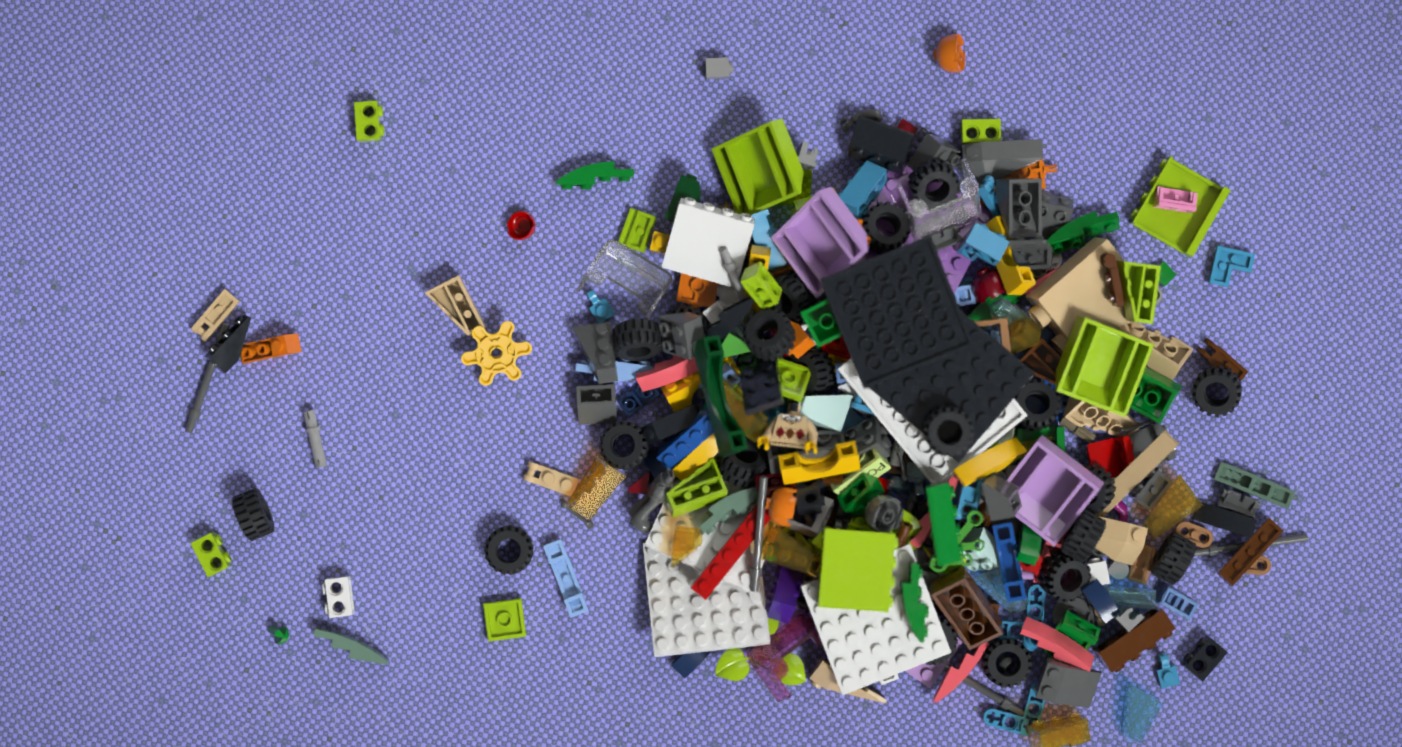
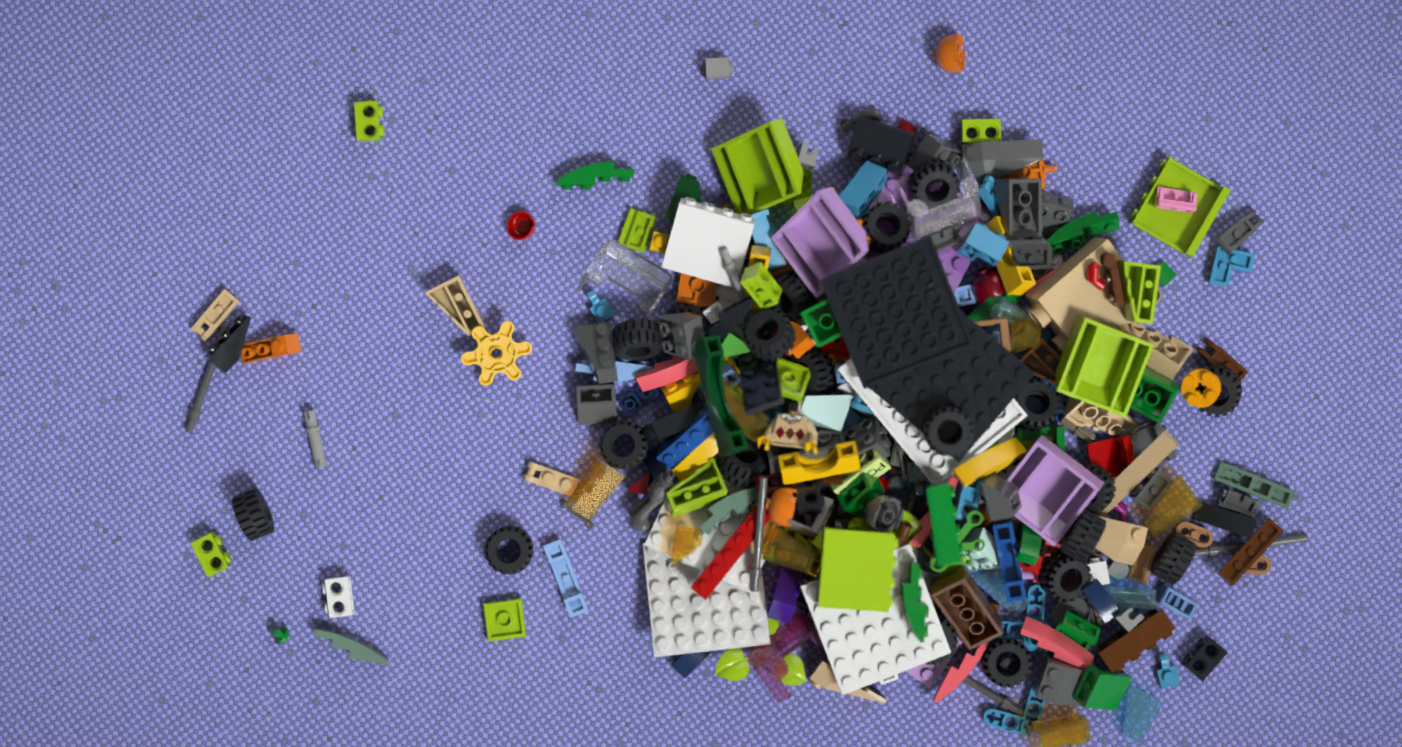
none -> green panel [1073,664,1132,711]
none -> red arm [1086,261,1106,291]
none -> light orange plate [1181,368,1221,408]
none -> dark grey hinge [1216,209,1265,255]

